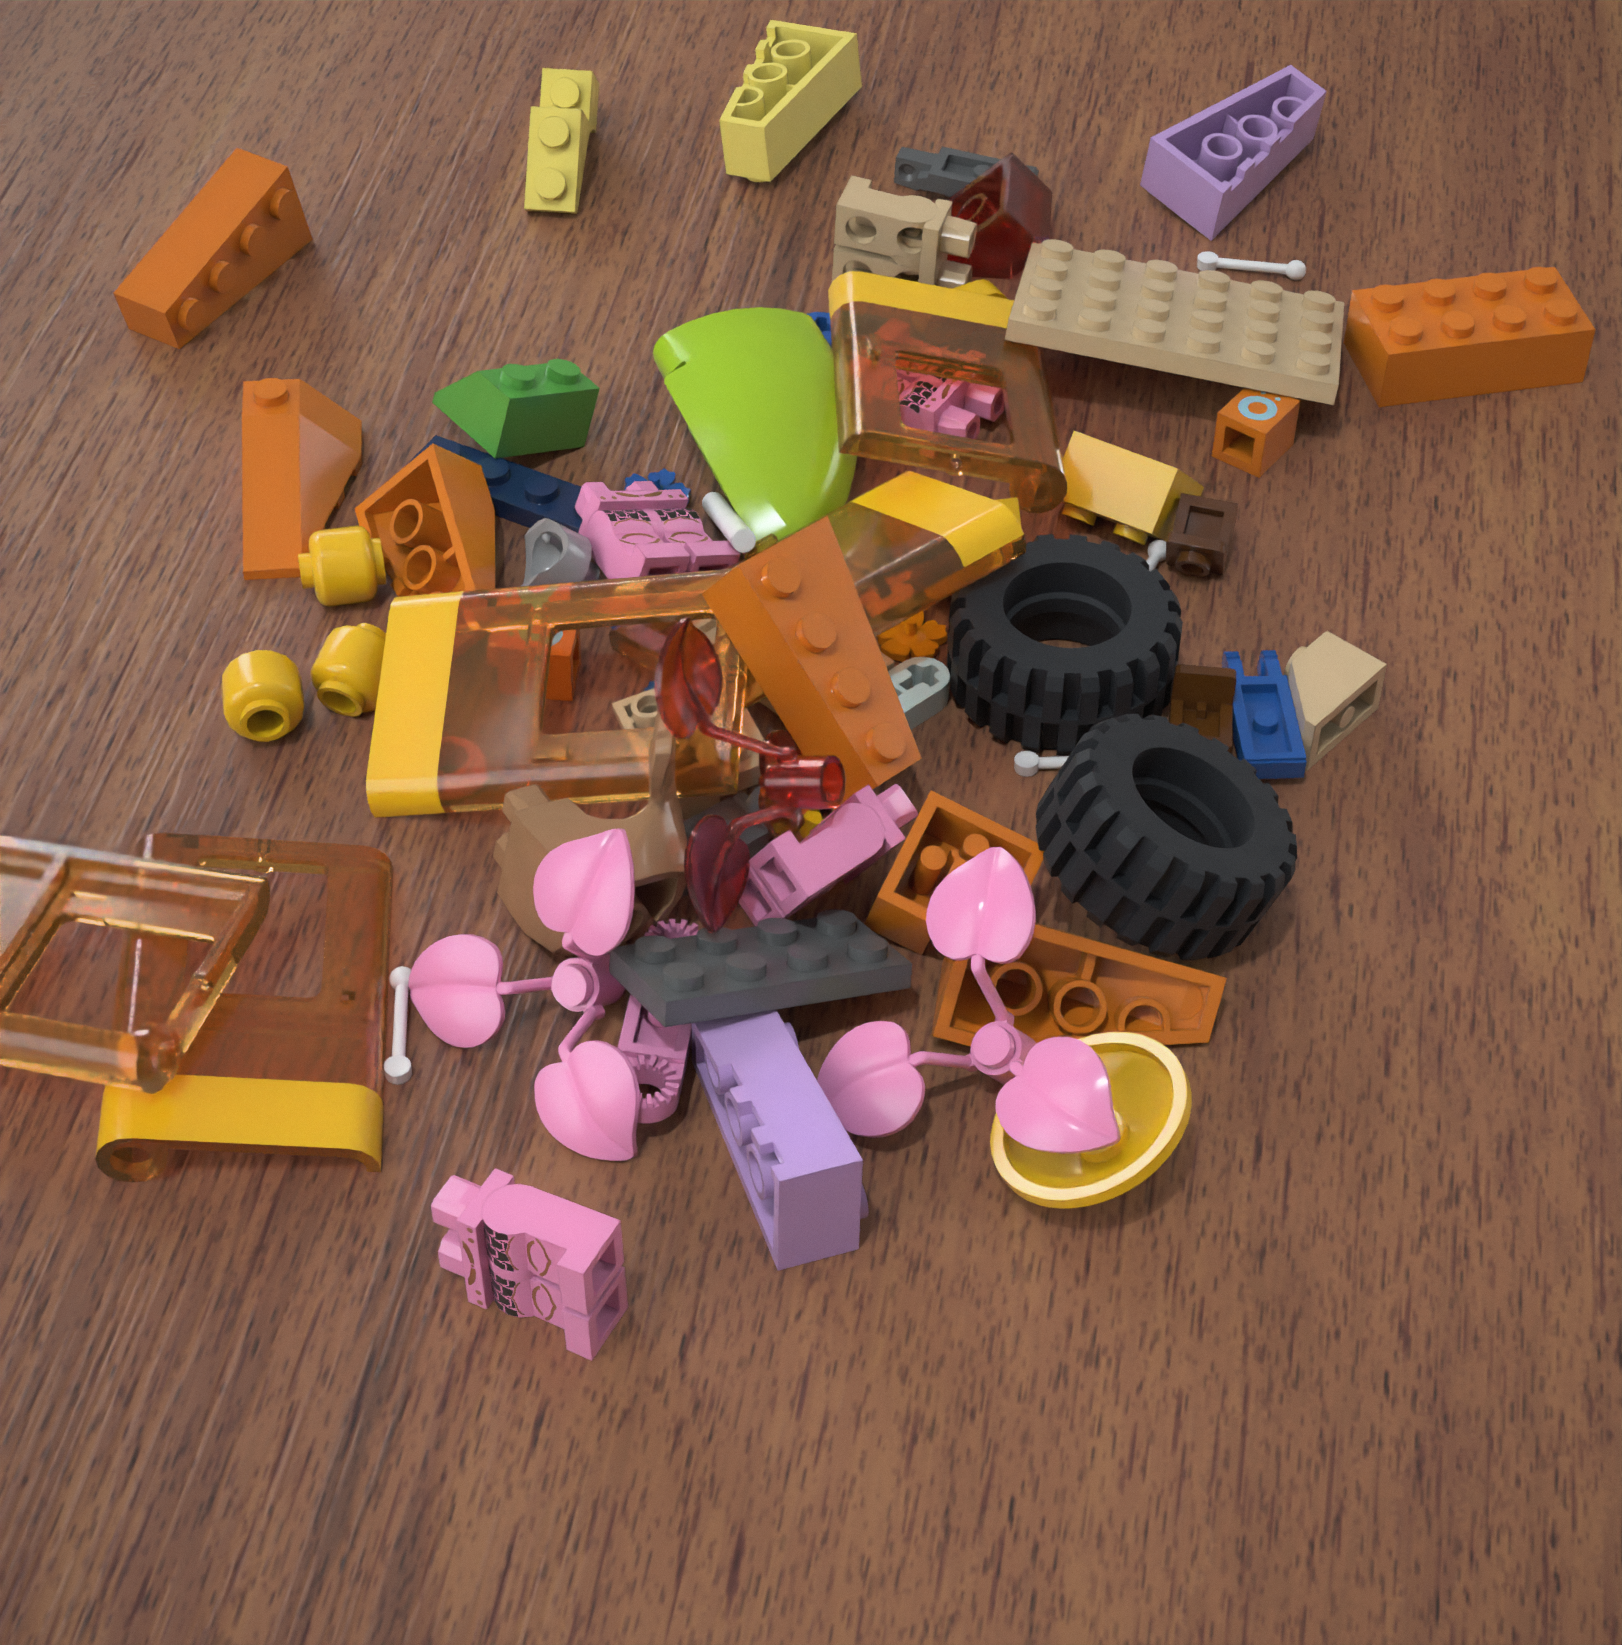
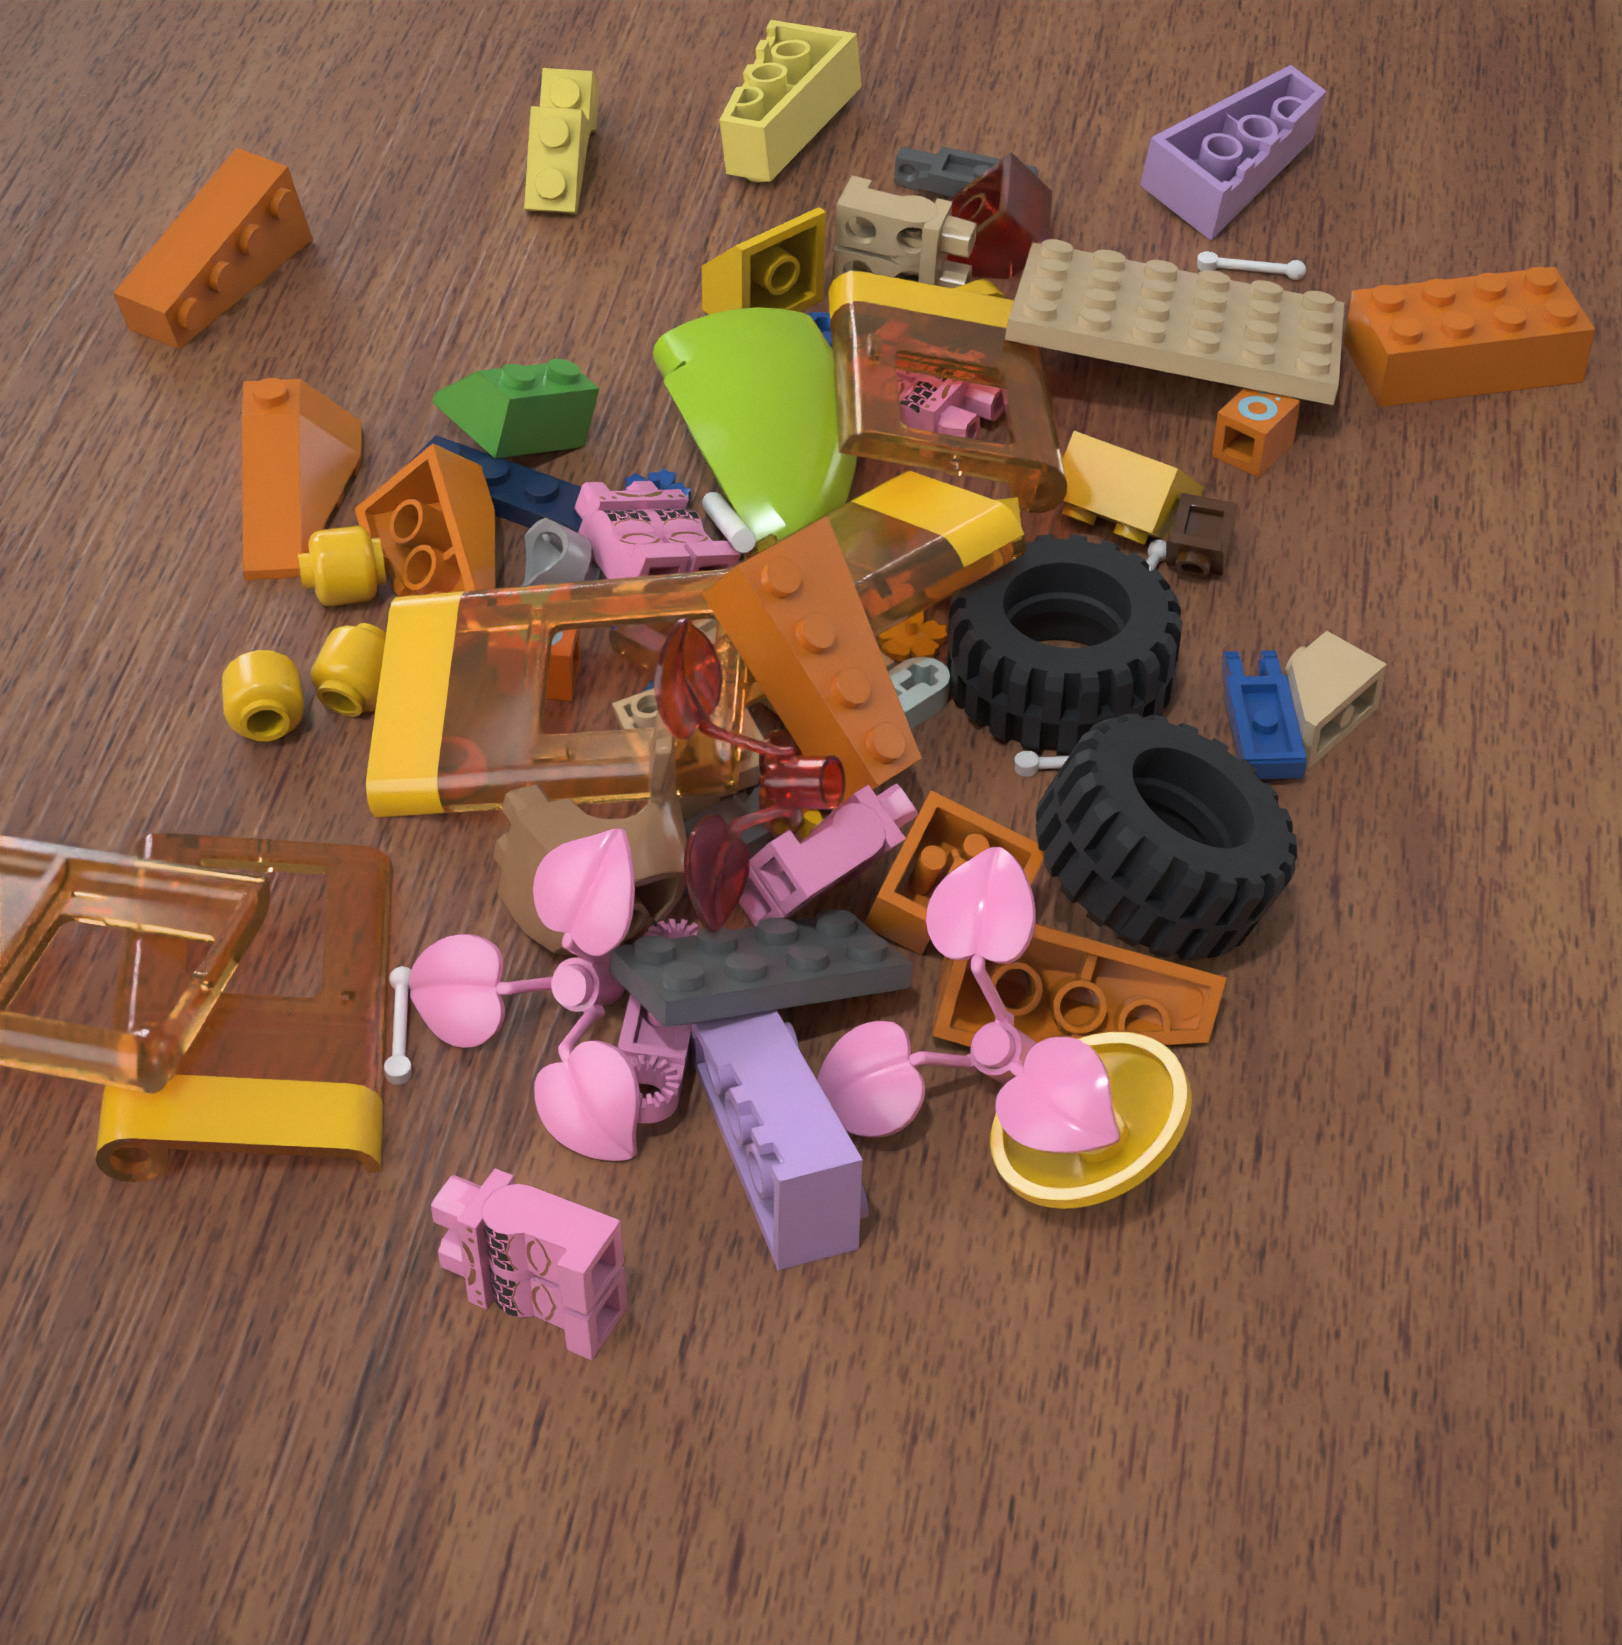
reddish brown bracket [1169,664,1237,753] -> none
none -> yellow slope [702,207,826,315]

